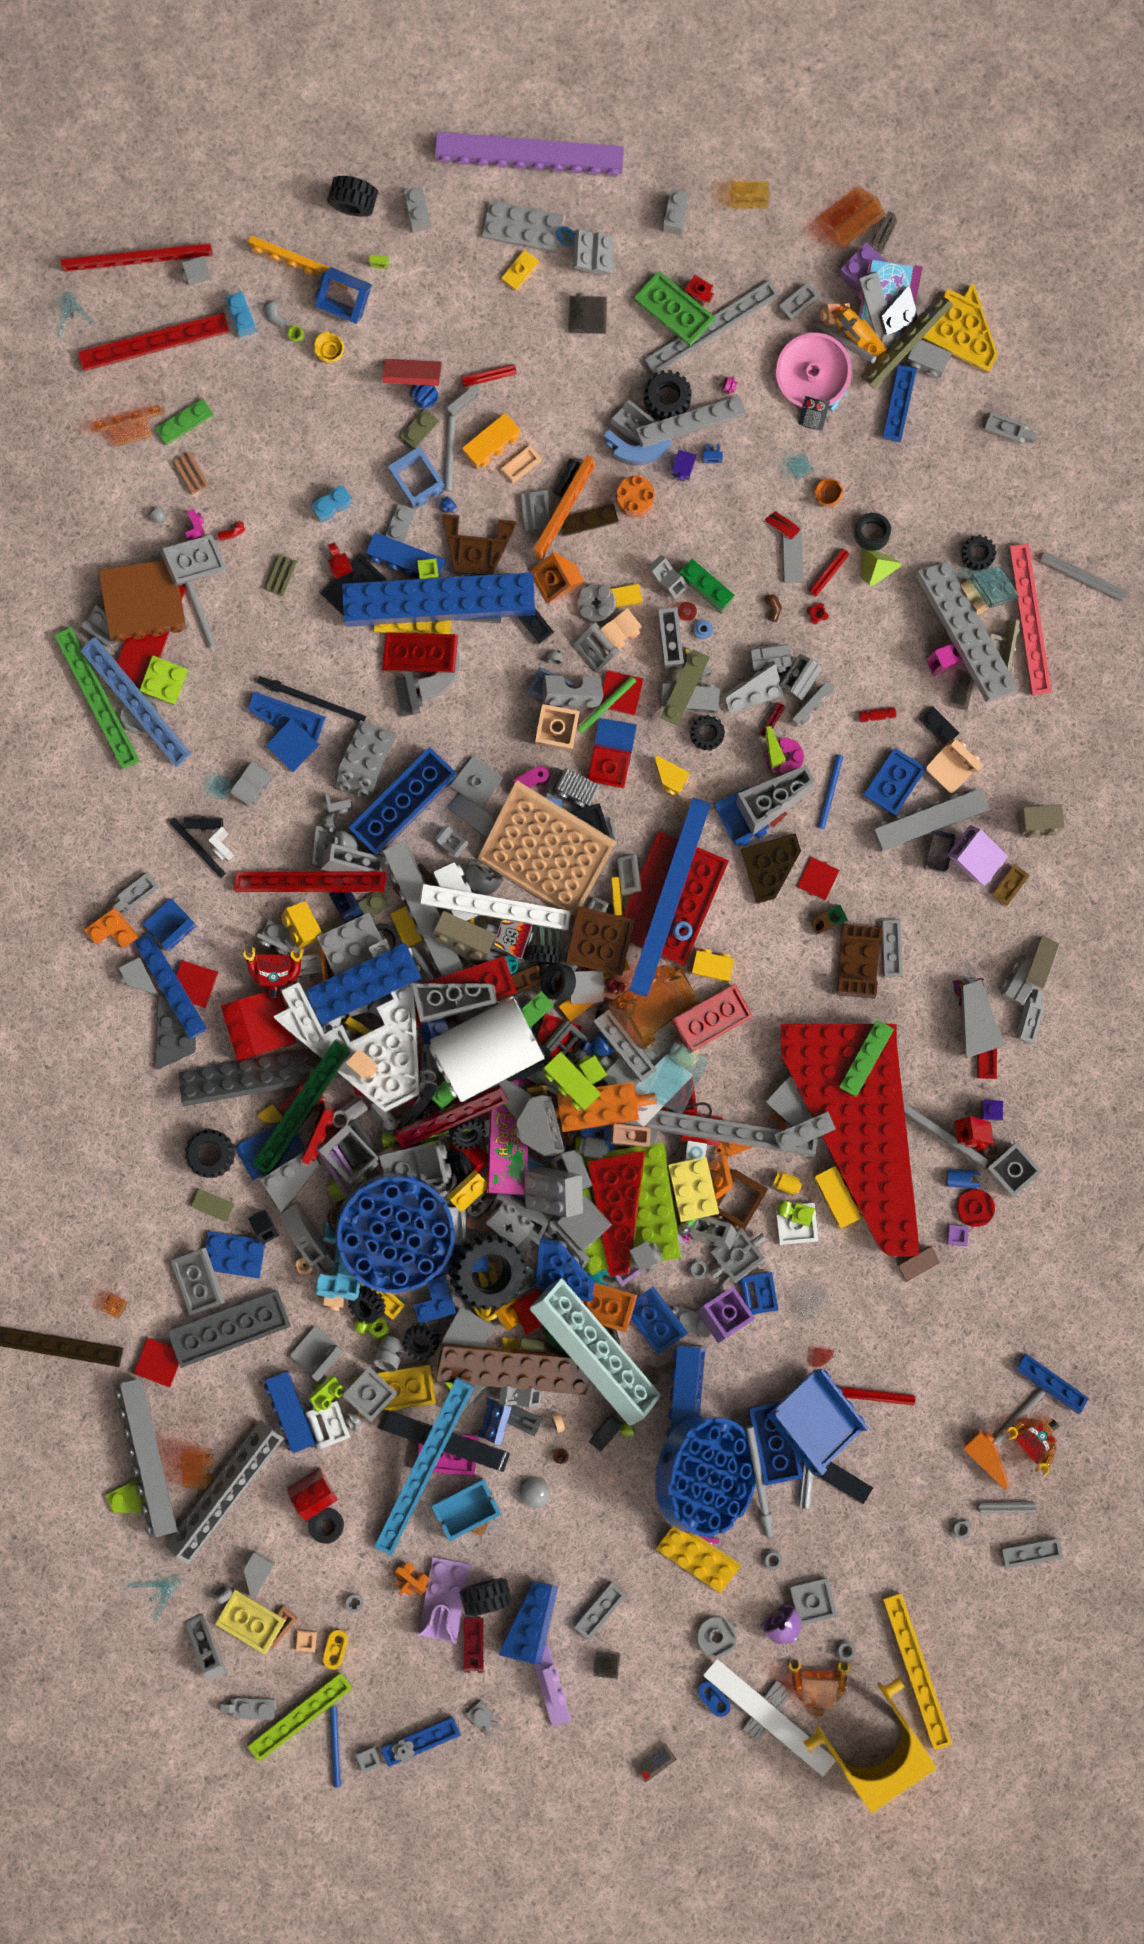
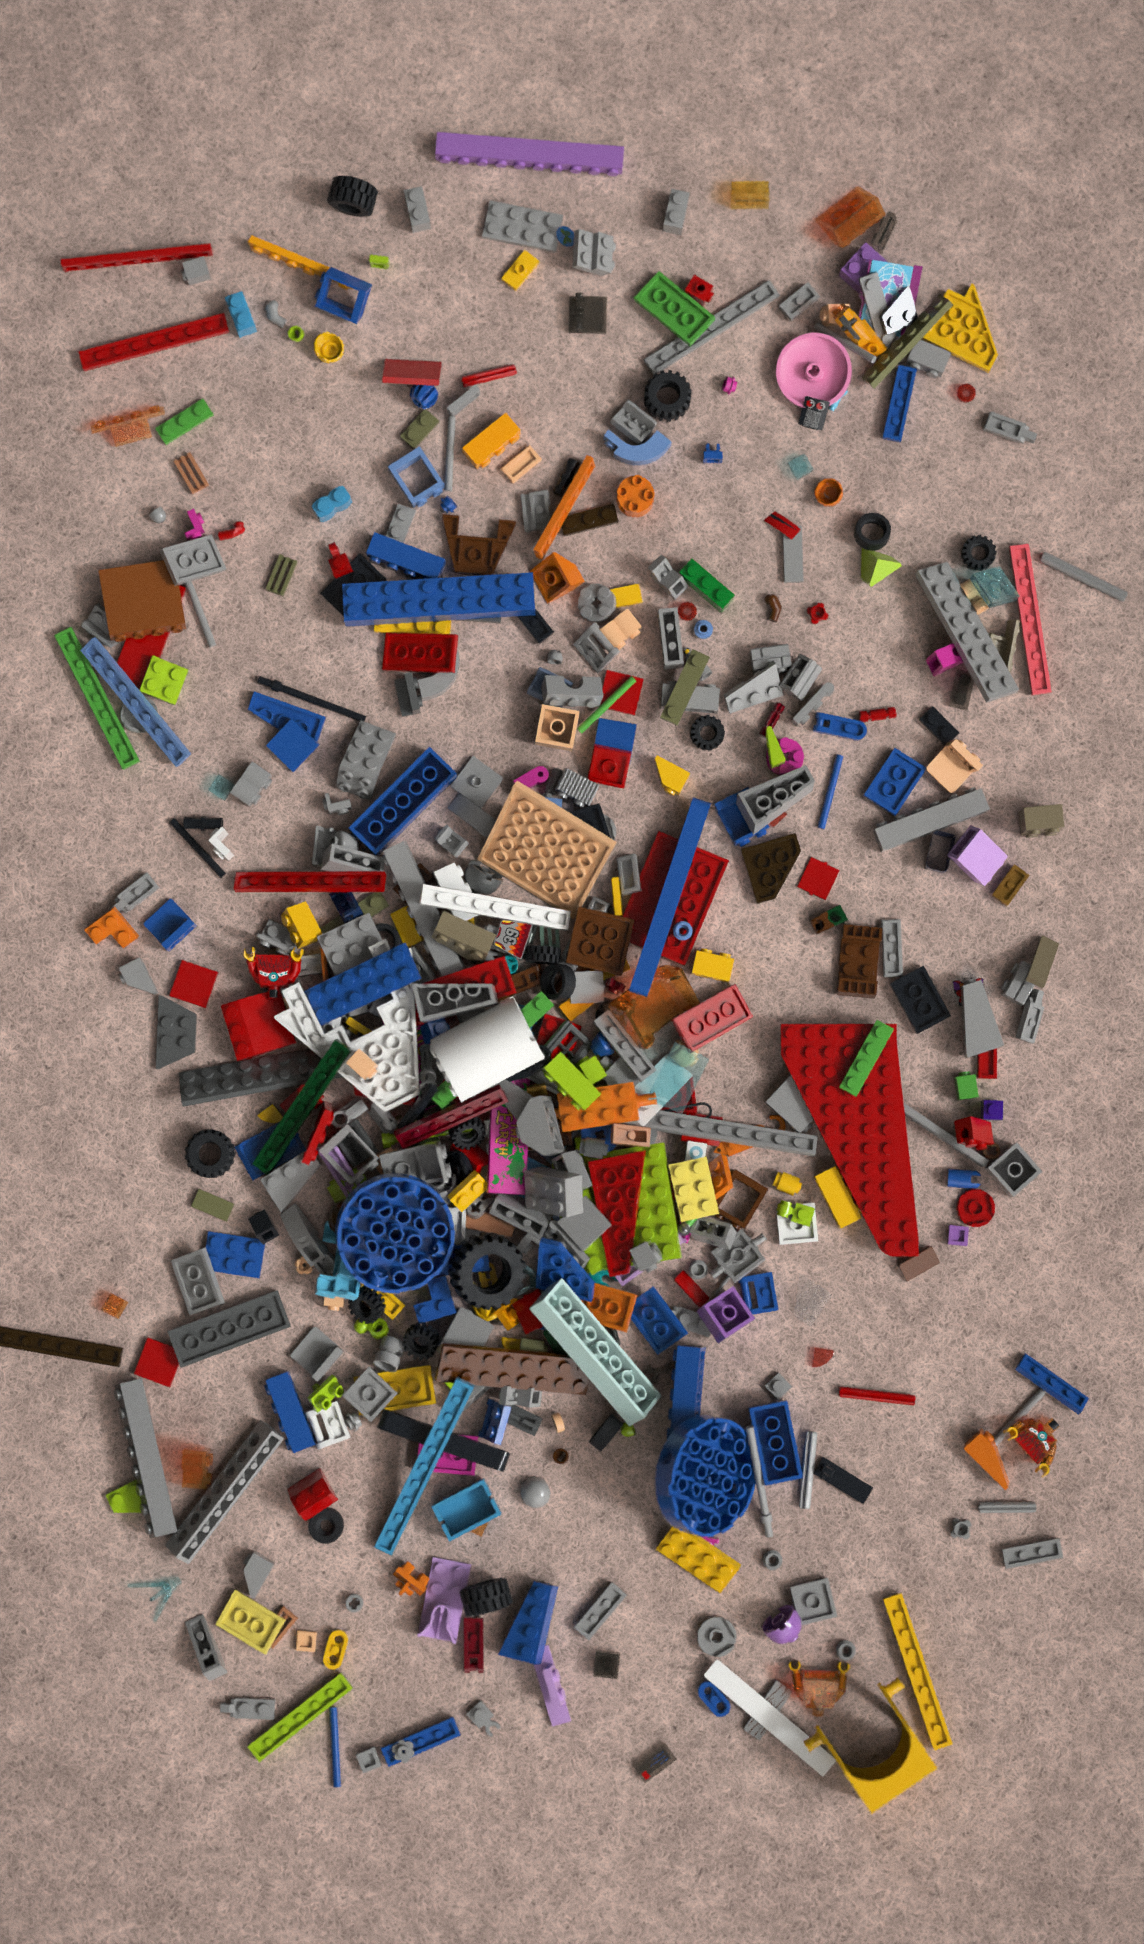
clear light blue plant [57,291,94,338] -> none
blue plate [134,932,208,1039] -> none
light grey tile [212,1584,232,1604] -> none
light grey hinge [322,813,338,829] -> none
lime plate [418,559,439,579] -> none
light grey brick [486,1200,534,1247] -> none
dark blue hand [578,1038,597,1057] -> none
light grey plate [635,396,746,448] -> none
dark purple brick [671,449,696,482] -> none
panel [767,1369,869,1476] -> none
light grey plate [774,1112,836,1152] -> none
red axle [809,548,849,597] -> none
none -> red slope [674,1270,709,1308]
none -> light grey plate [765,1372,792,1400]
none -> blue plate [812,712,867,741]
none -> black plate [889,965,951,1034]
none -> bright green brick [954,1071,979,1101]
none -> clear red plate [957,384,976,403]

